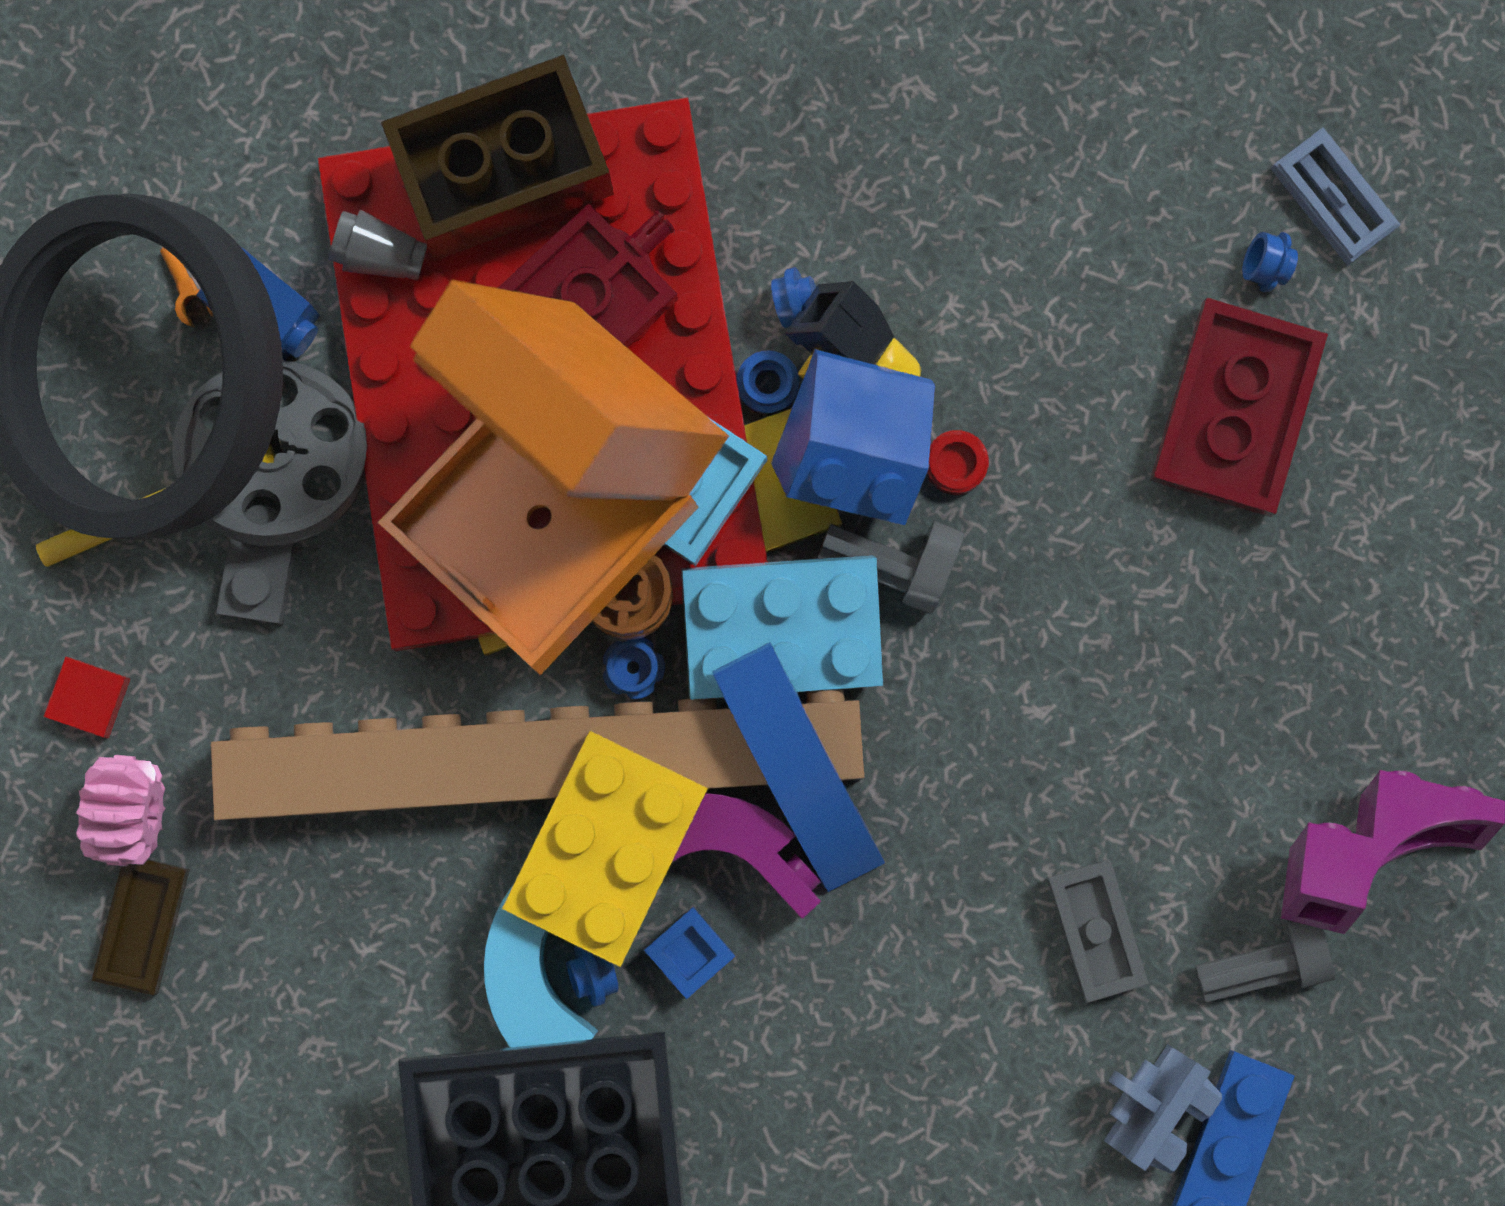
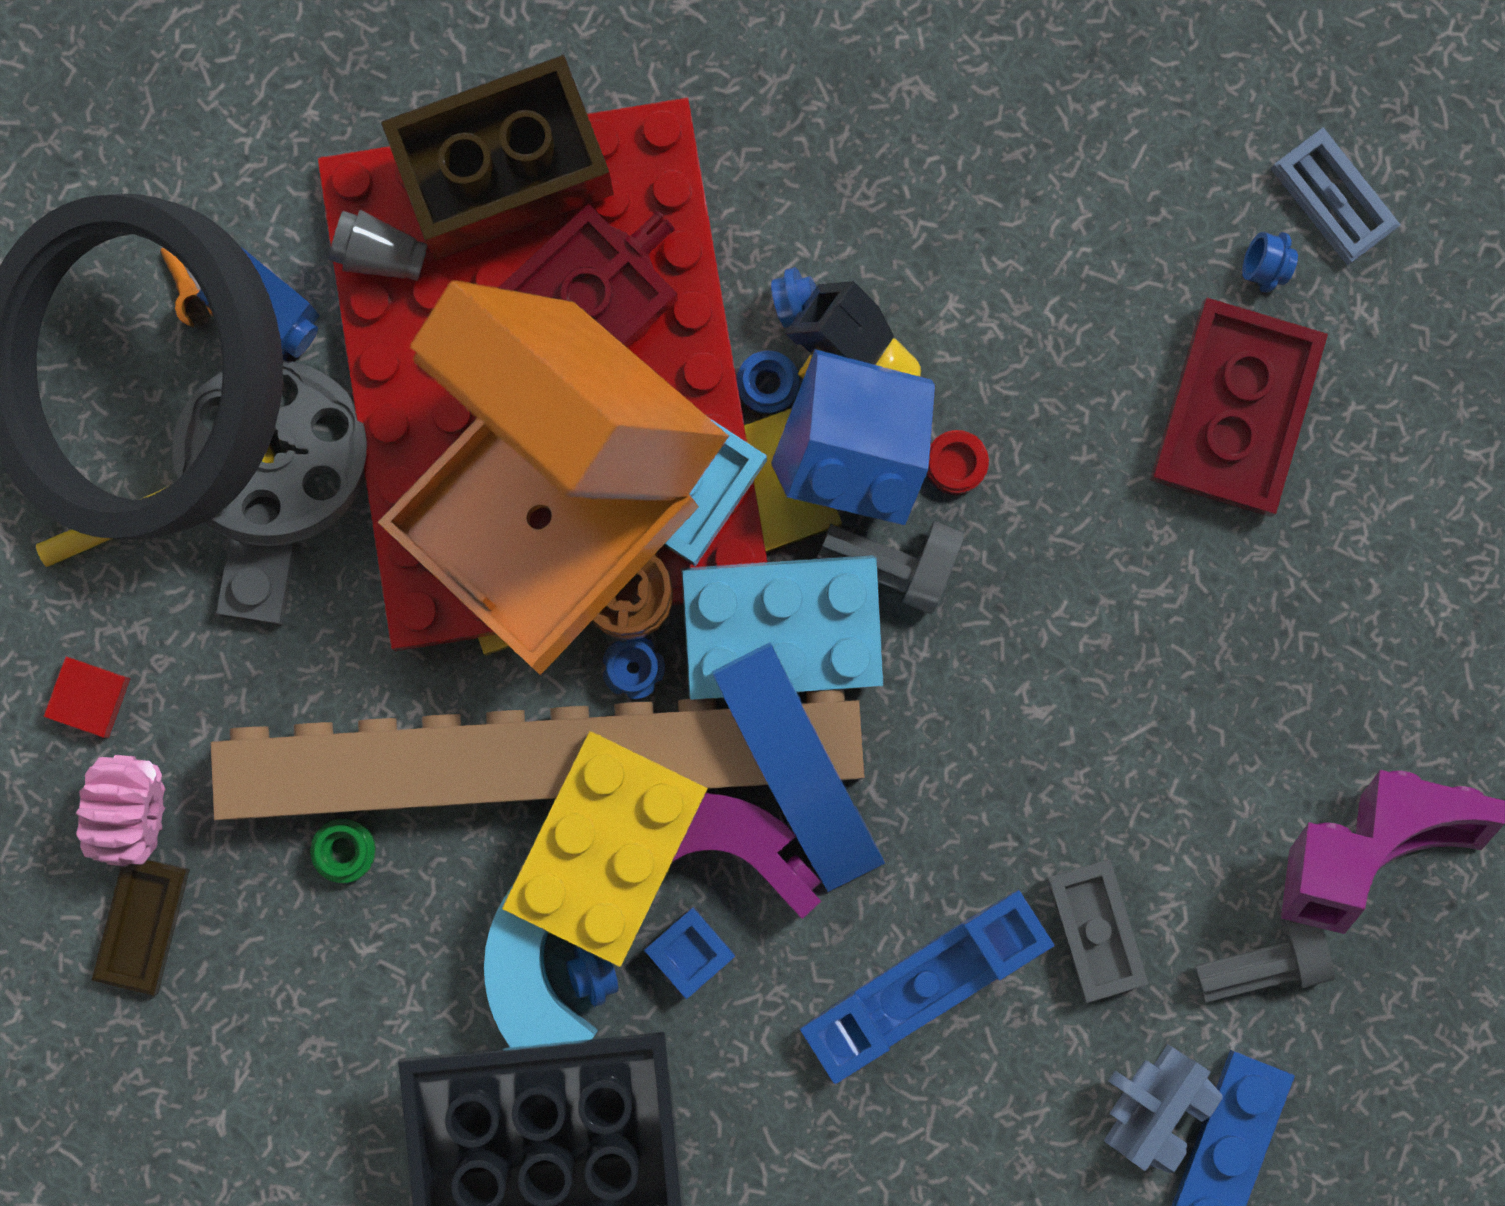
none -> green plate [310,819,376,883]
none -> blue slope [800,889,1055,1085]

